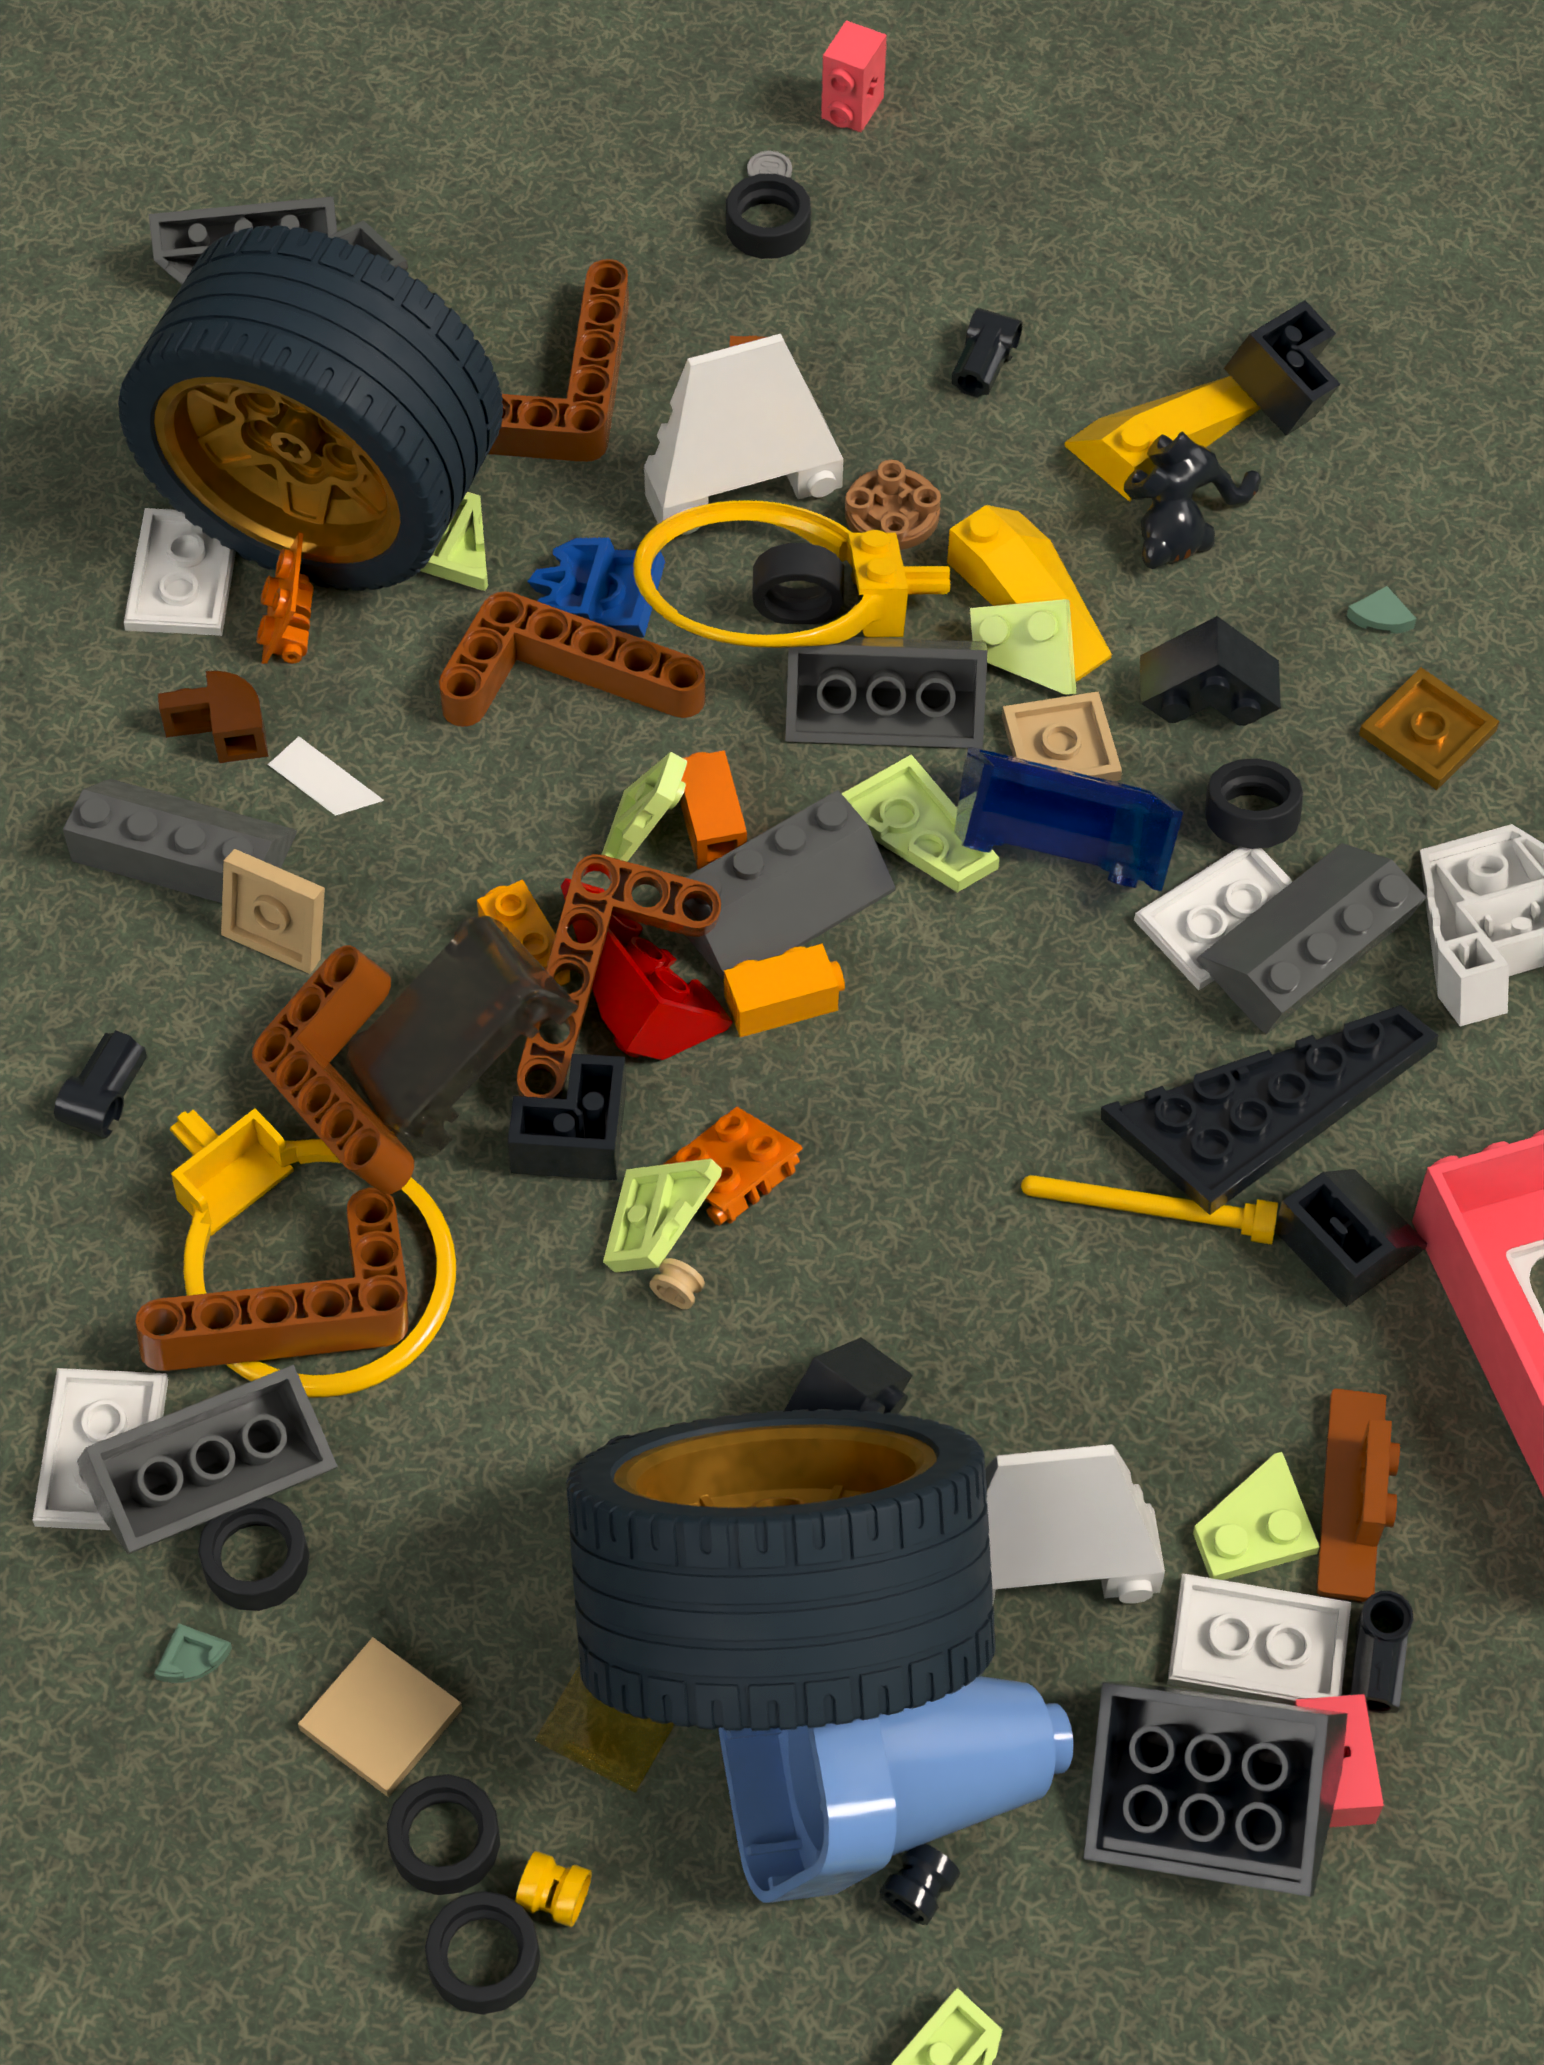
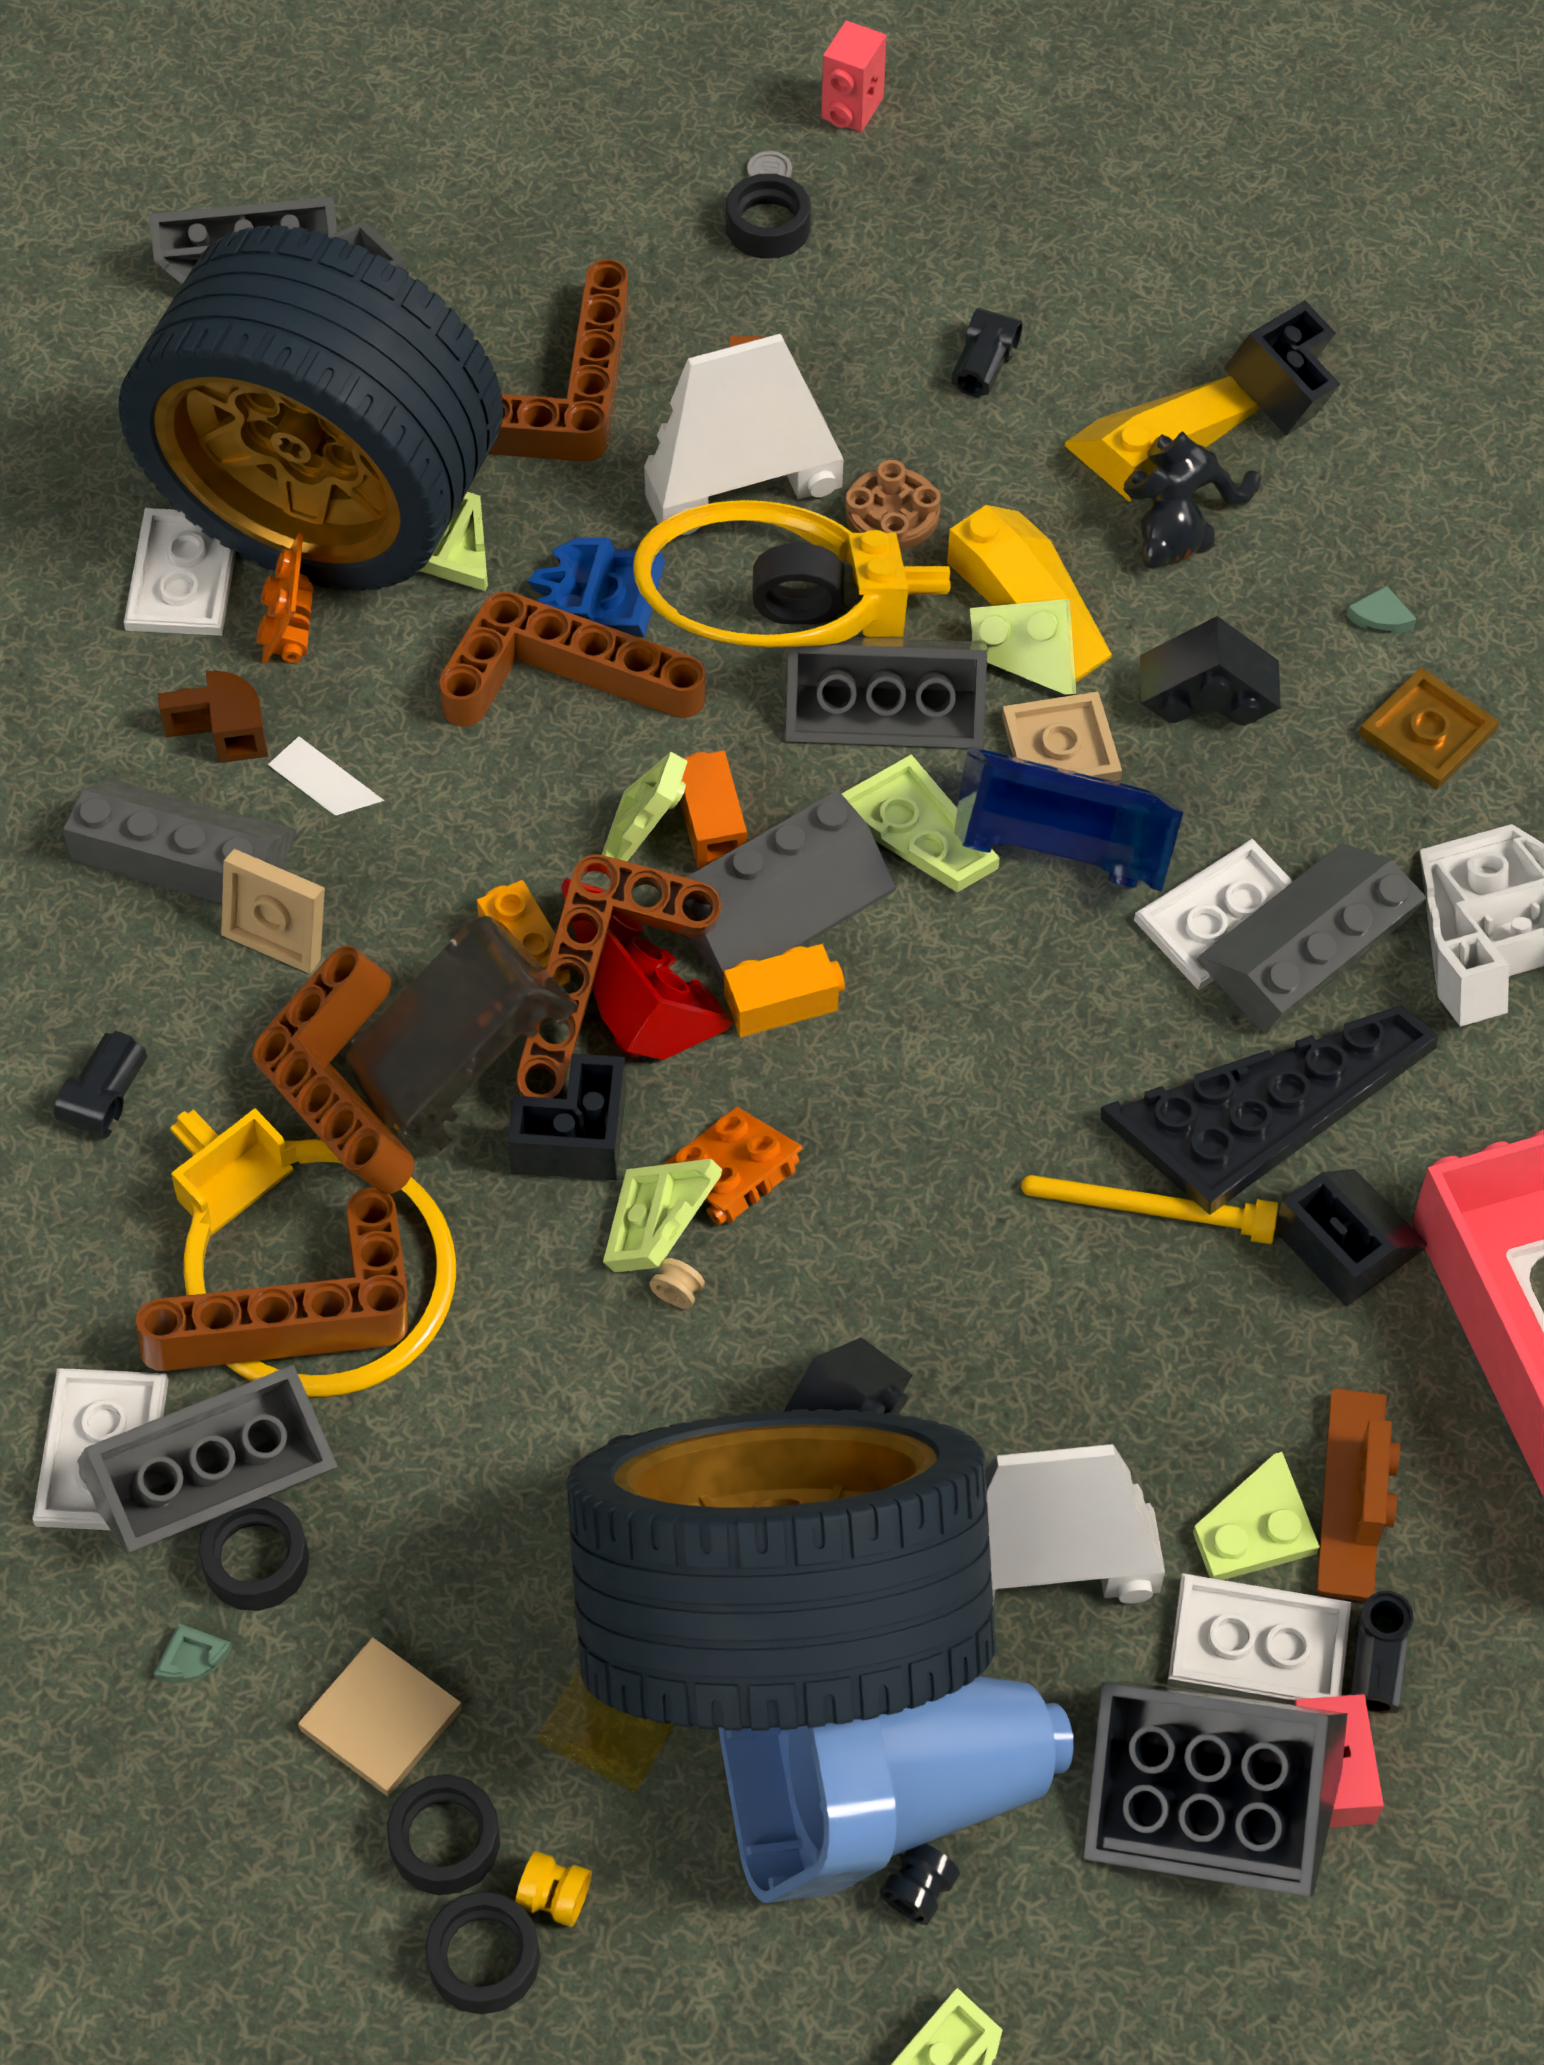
black tyre [1205,758,1303,849] -> none

